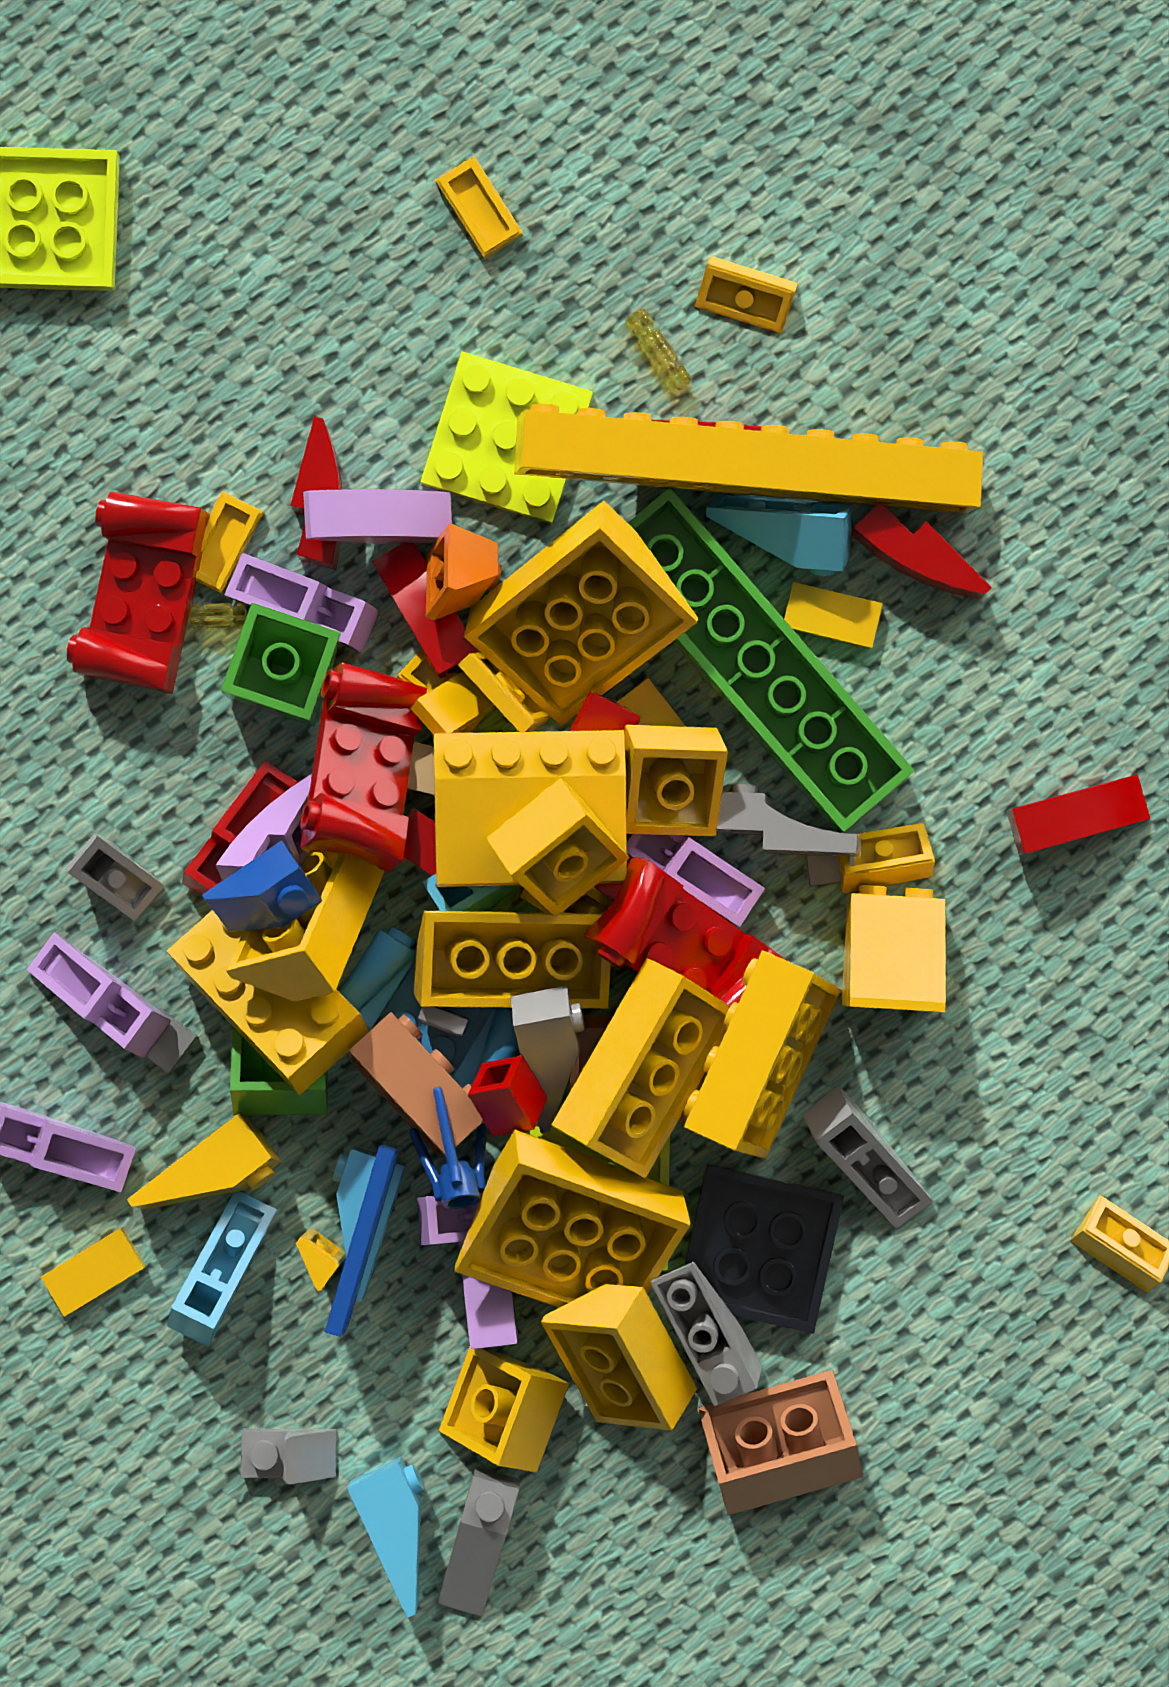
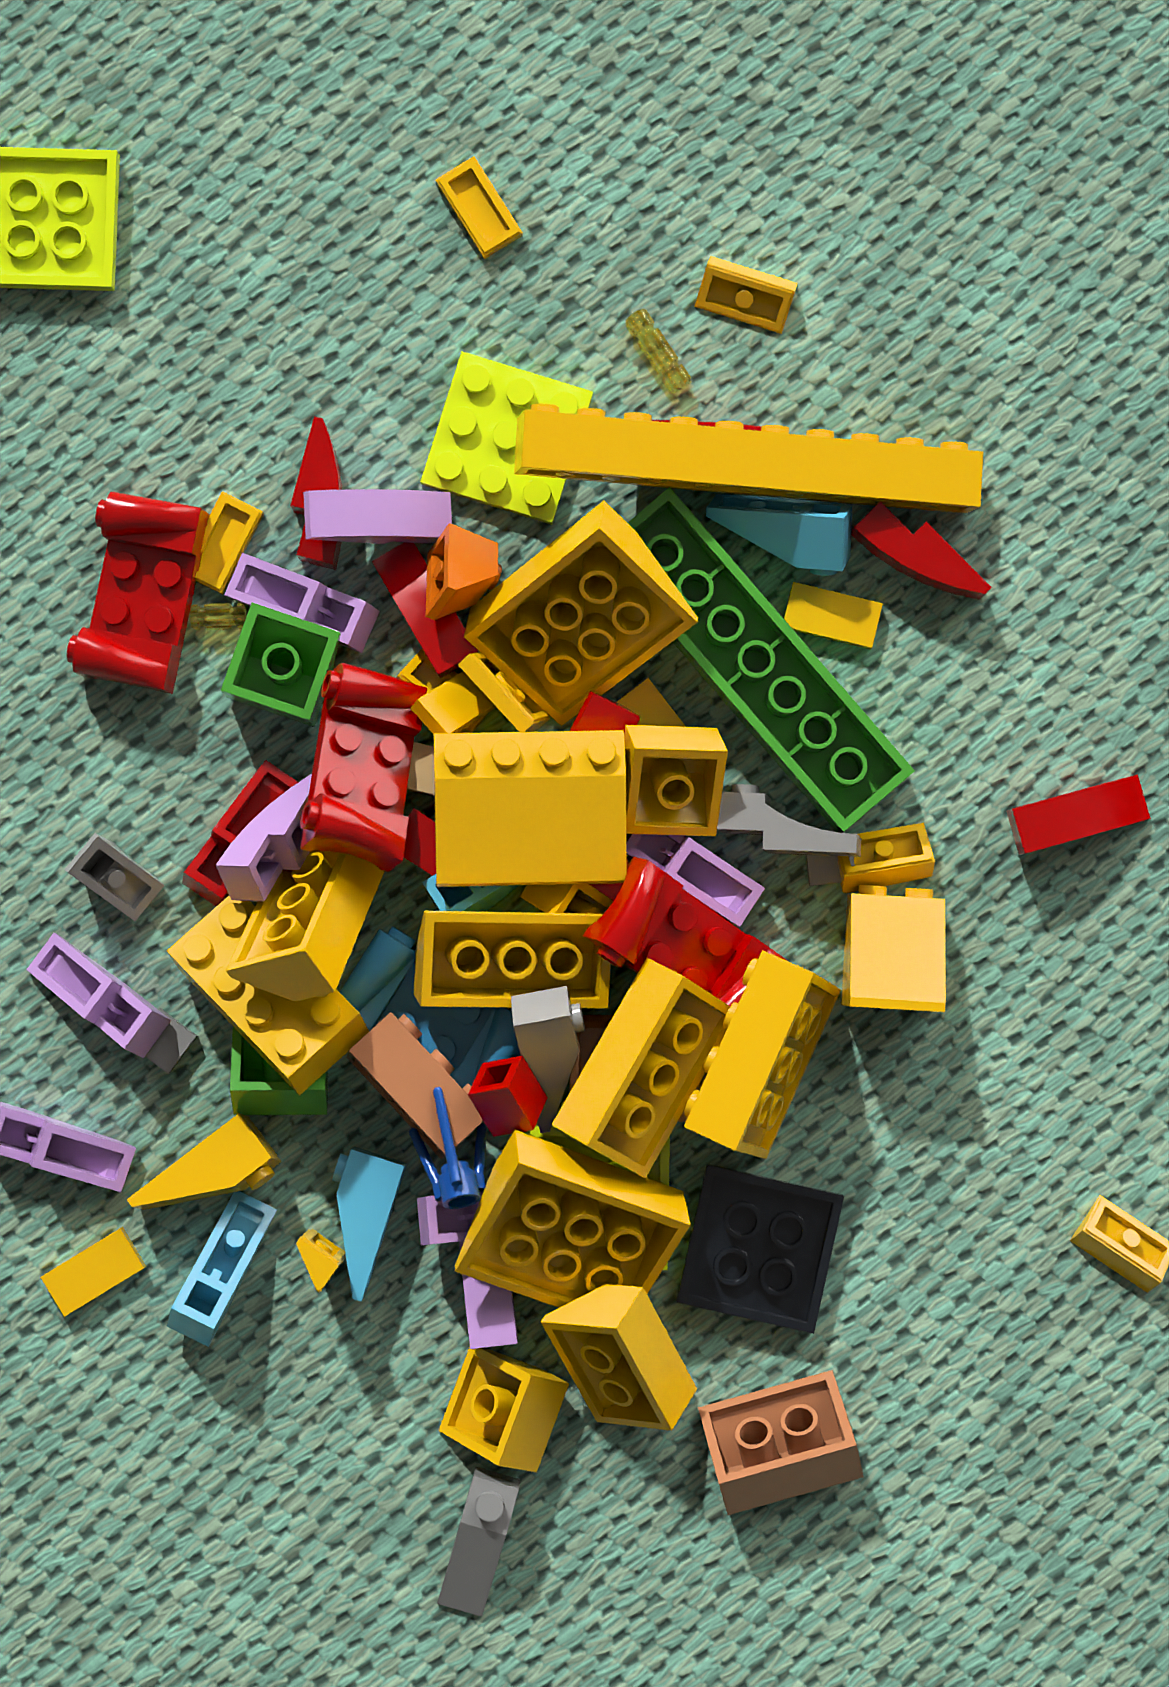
blue slope [202,840,322,931] -> none
light grey slope [241,1428,337,1485] -> none
blue tile [325,1144,399,1337] -> none
medium azure slope [347,1456,425,1618] -> none
light grey tile [418,1007,470,1037] -> none
yellow slope [486,778,629,917] -> none
light grey slope [651,1262,762,1406] -> none
light grey slope [803,1086,933,1229] -> none

